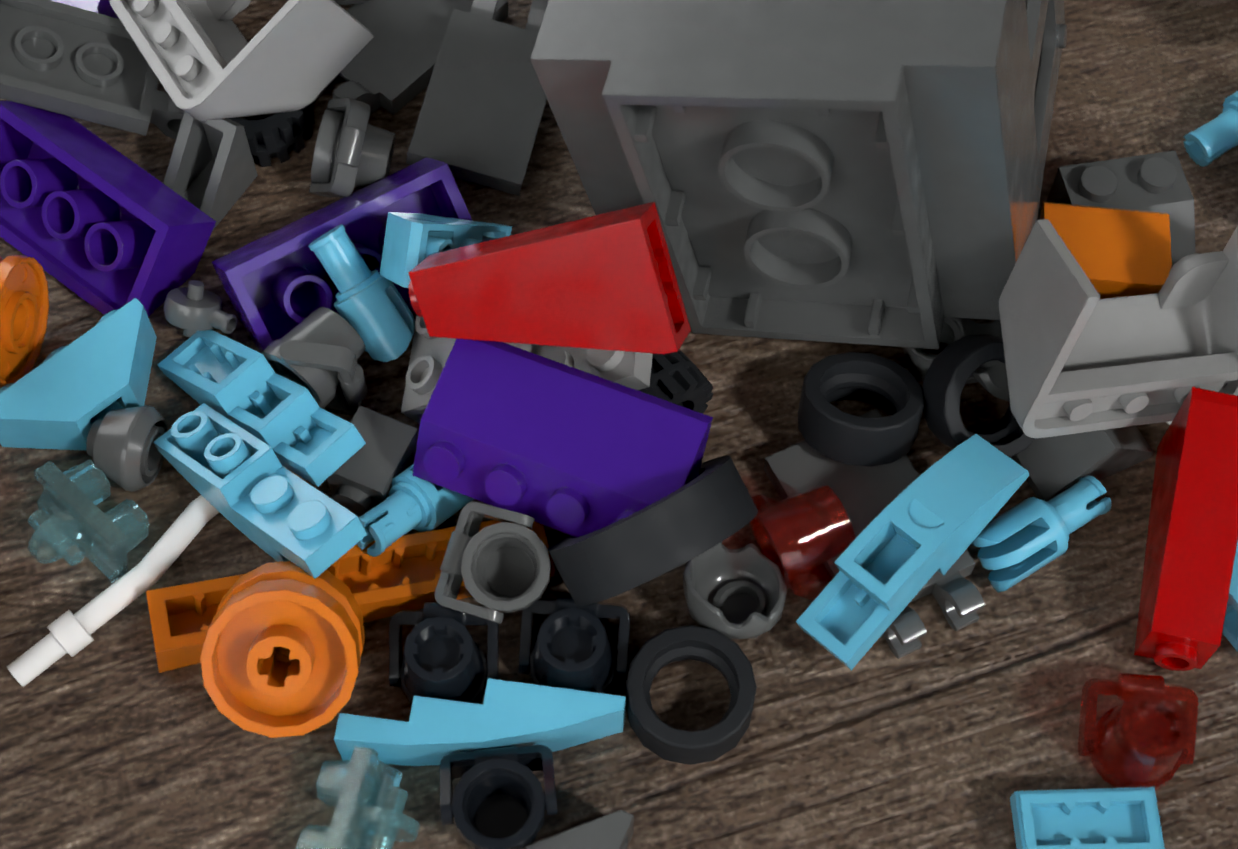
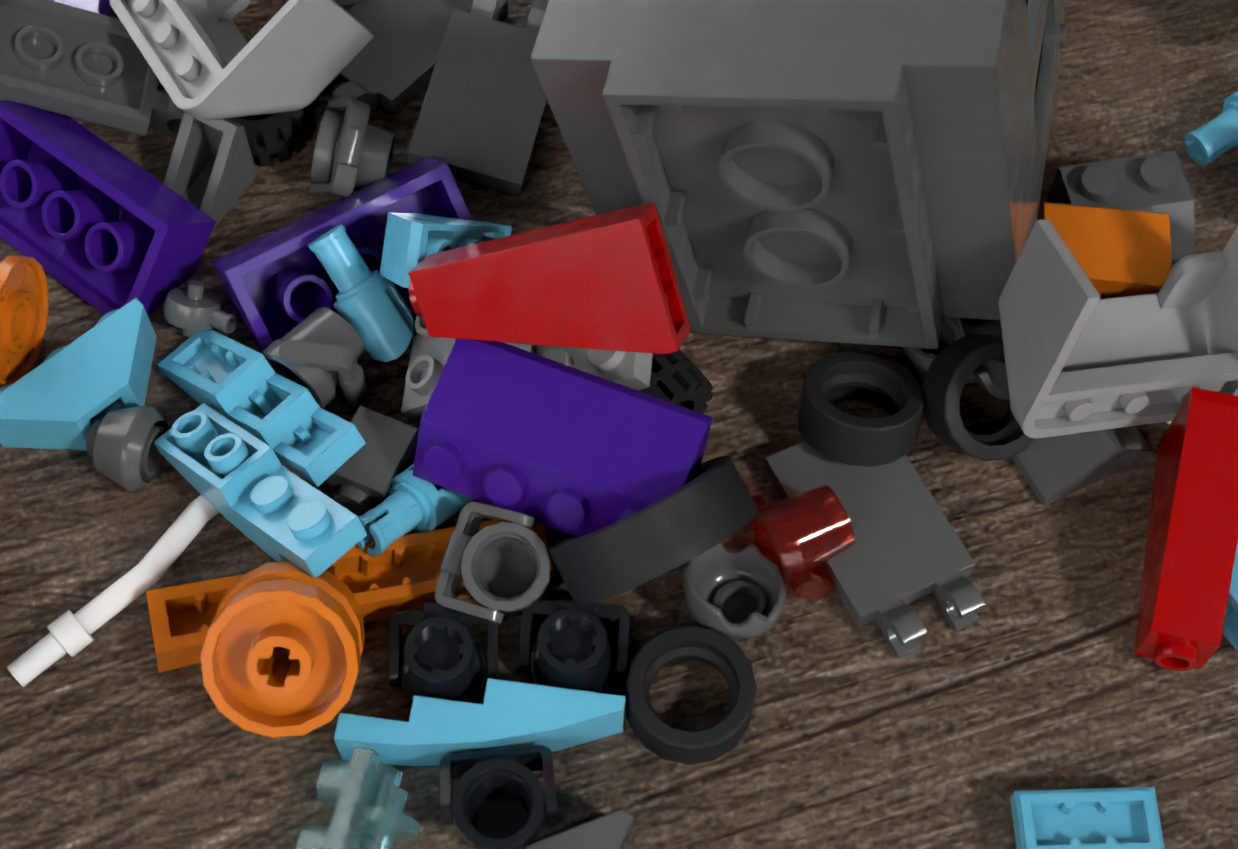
clear light blue hips [28,459,149,582] -> none
medium azure slope [796,434,1030,670] -> none
medium azure arm [972,475,1112,593] -> none
clear red piece [1078,673,1198,791] -> none

